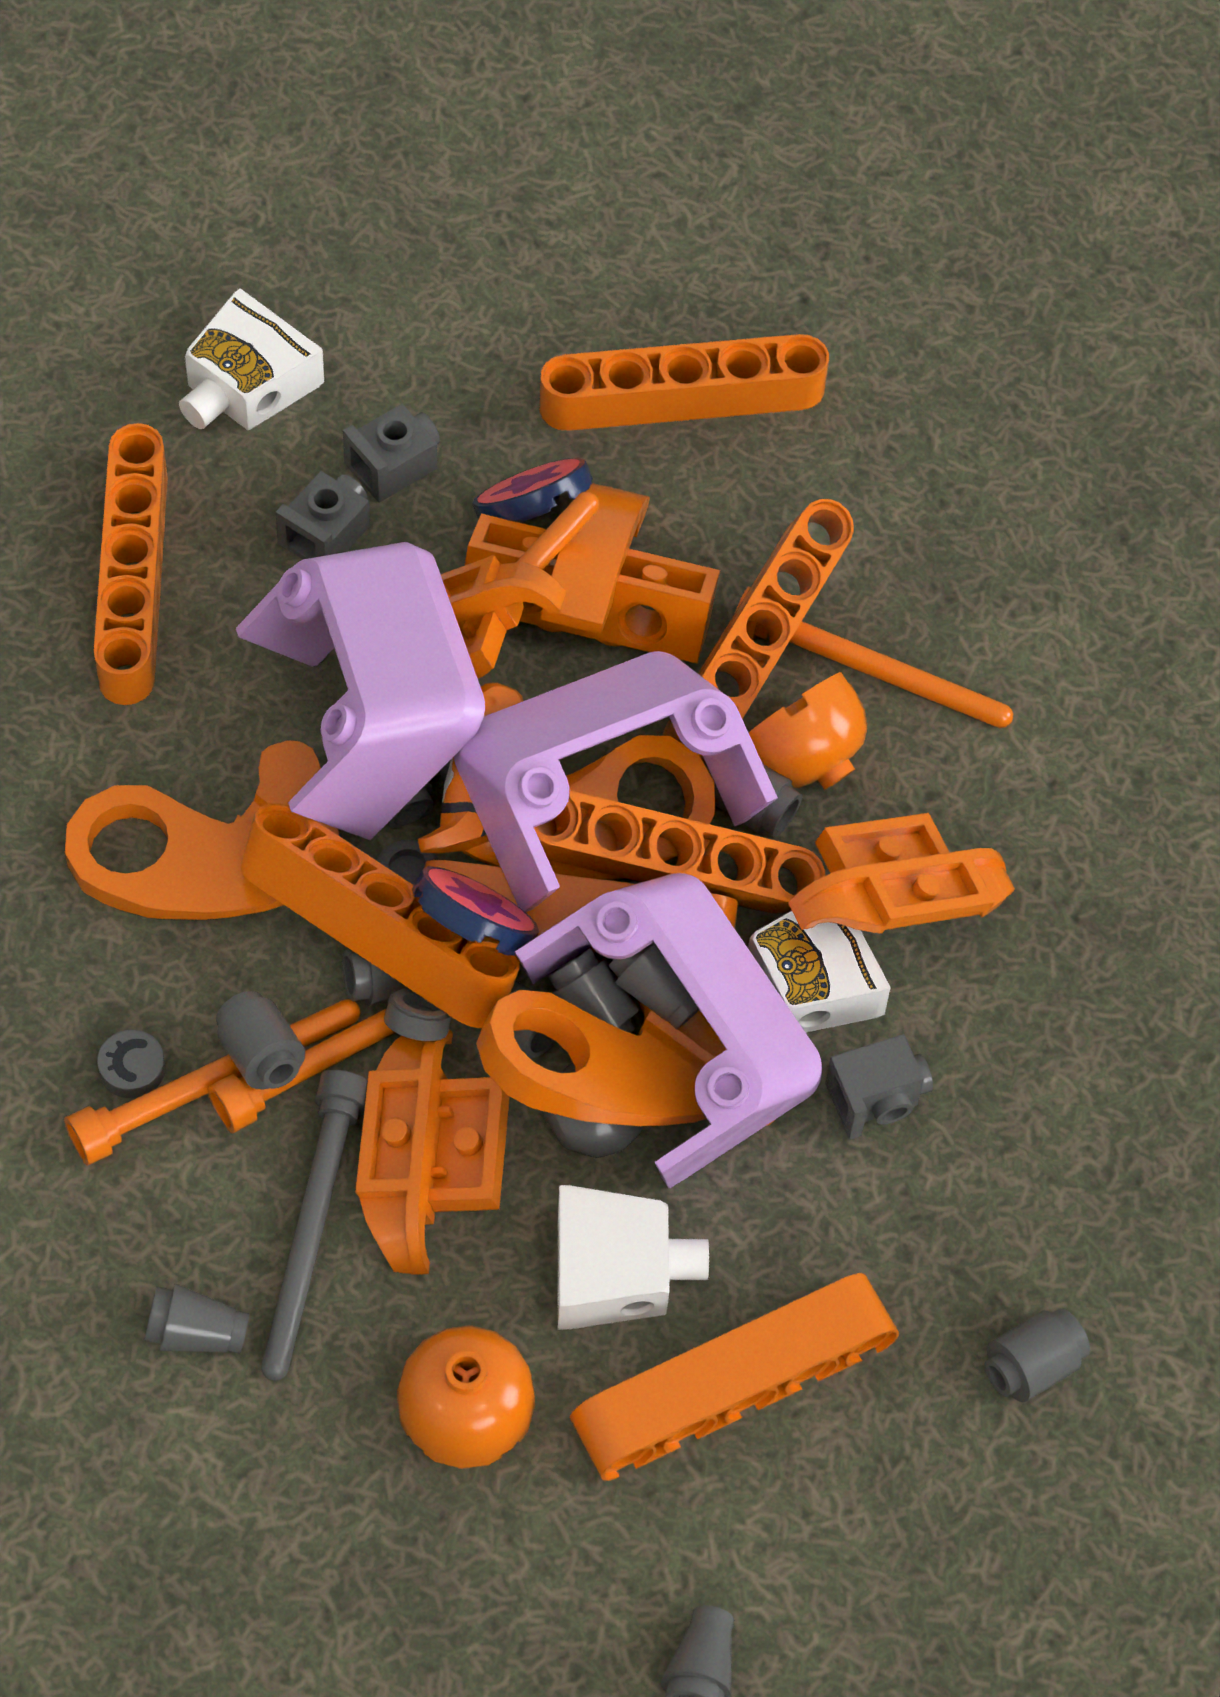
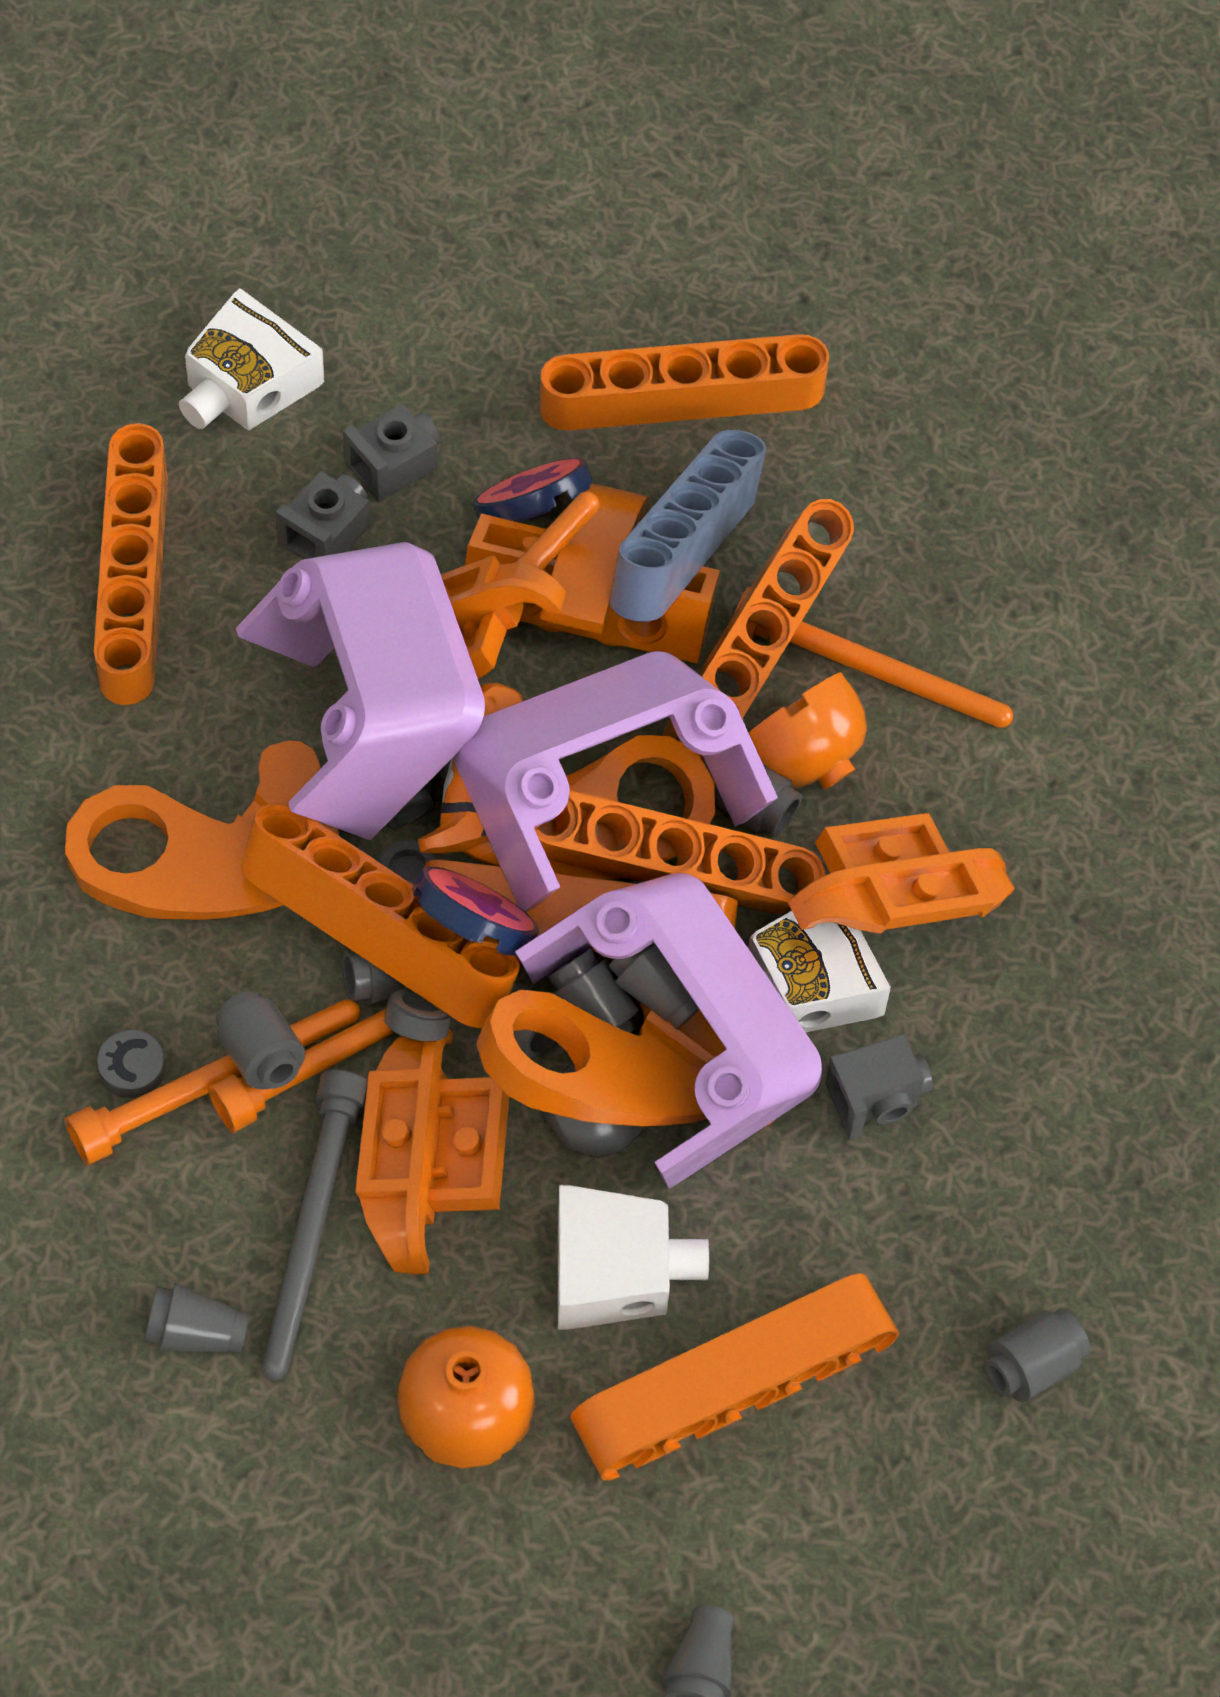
none -> sand blue beam [609,430,766,622]

